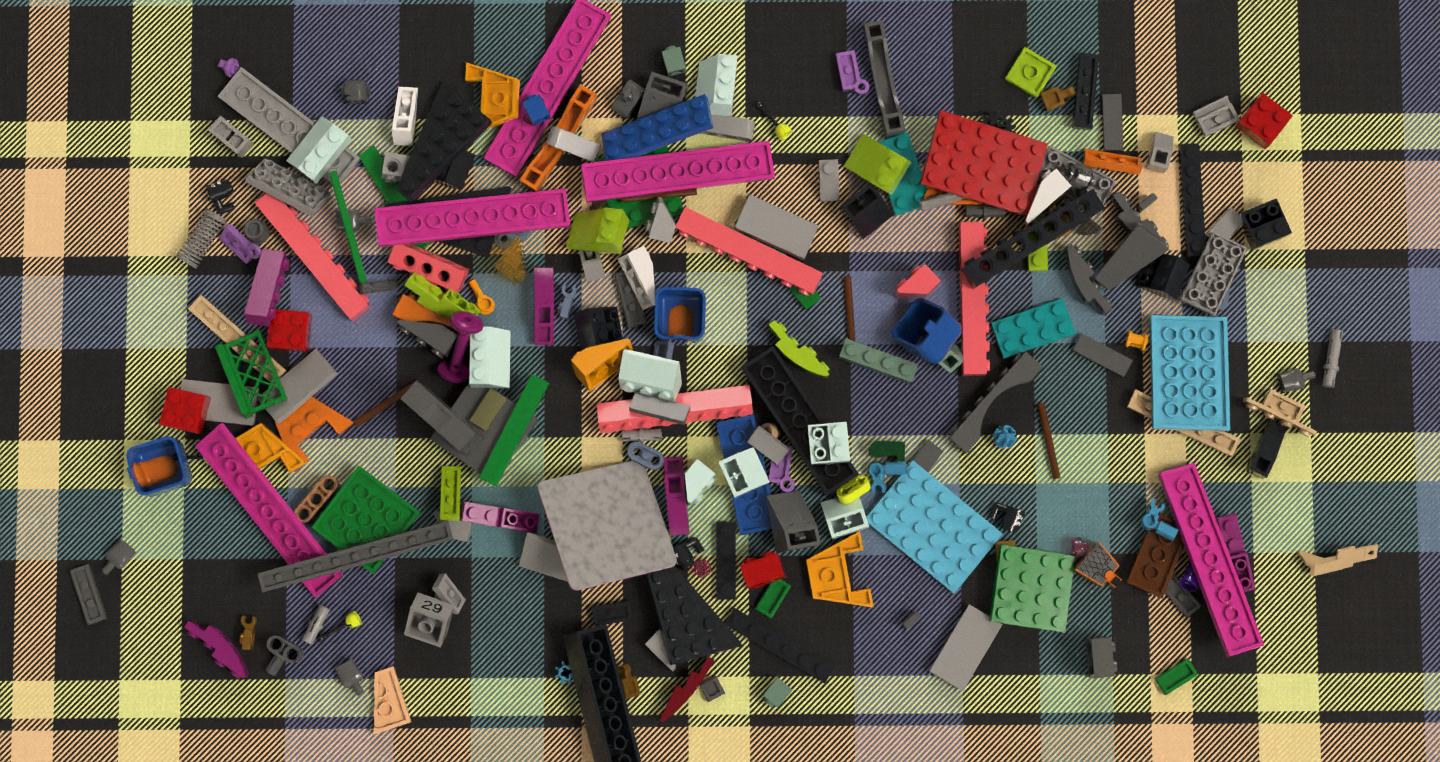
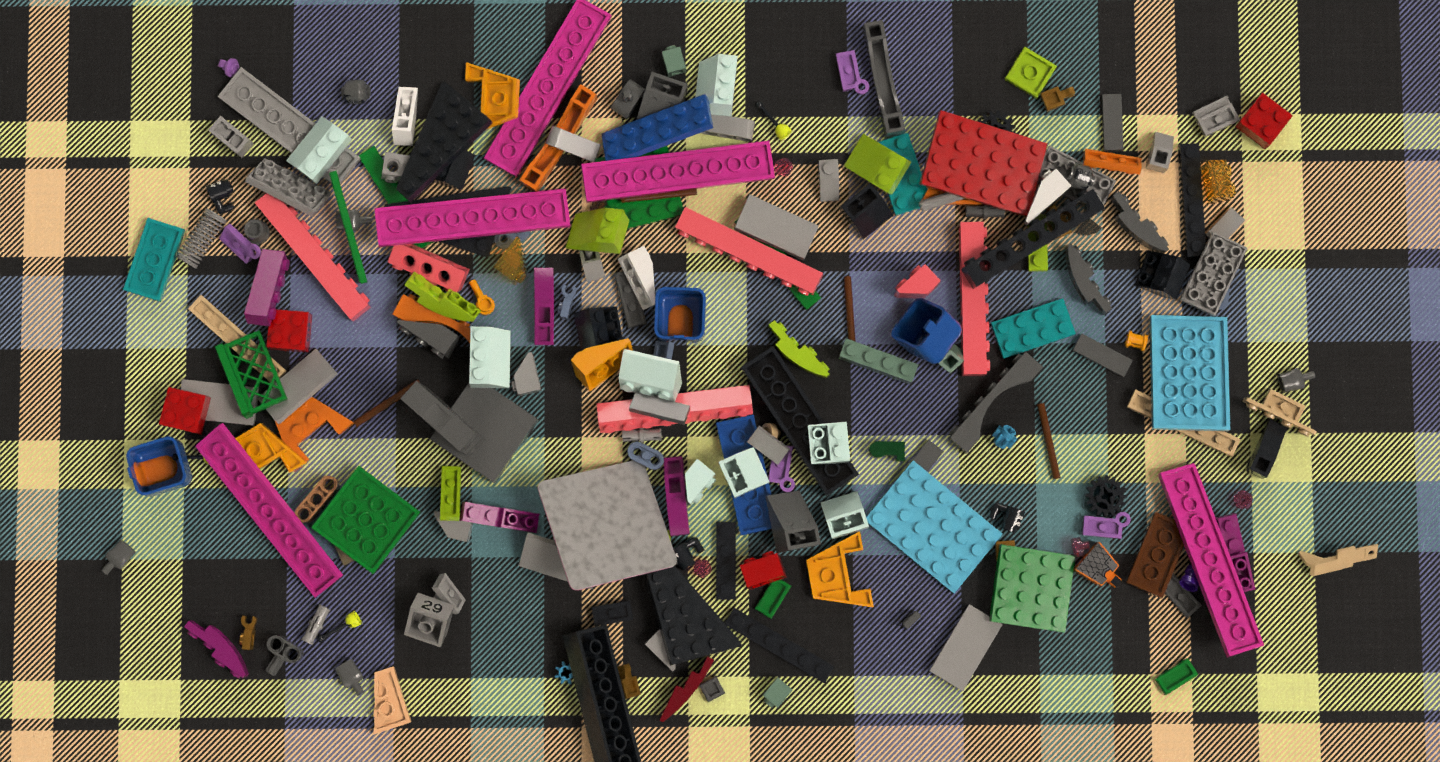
dark grey tile [70,564,108,625] -> none
dark grey plate [258,521,453,593] -> none
dark grey axle [360,280,397,294] -> none
magenta hose [437,312,484,383] -> none
olive tile [470,388,507,431] -> none
green tile [479,374,550,487] -> none
blue brick [522,94,551,126] -> none
light grey slope [645,197,676,243] -> none
neon yellow beam [836,476,871,504] -> none
dark azure bar [869,461,907,493] -> none
black plate [1072,52,1099,130] -> none
dark grey slope [1085,637,1117,679] -> none
dark grey slope [1095,223,1169,290] -> none
dark grey tile [1136,193,1158,213] -> none
dark azure bar [1141,499,1178,541] -> none
black slope [1241,198,1292,251] -> none
light grey pin [1322,329,1343,388] -> none
none -> teal plate [123,218,185,302]
none -> light grey slope [511,352,542,396]
none -> clear pink plate [774,158,793,177]
none -> medium lavender hinge [1082,512,1131,539]
none -> black gear [1084,475,1127,517]
none -> clear yellow slope [1201,160,1236,205]
none -> clear pink plate [1234,490,1253,509]

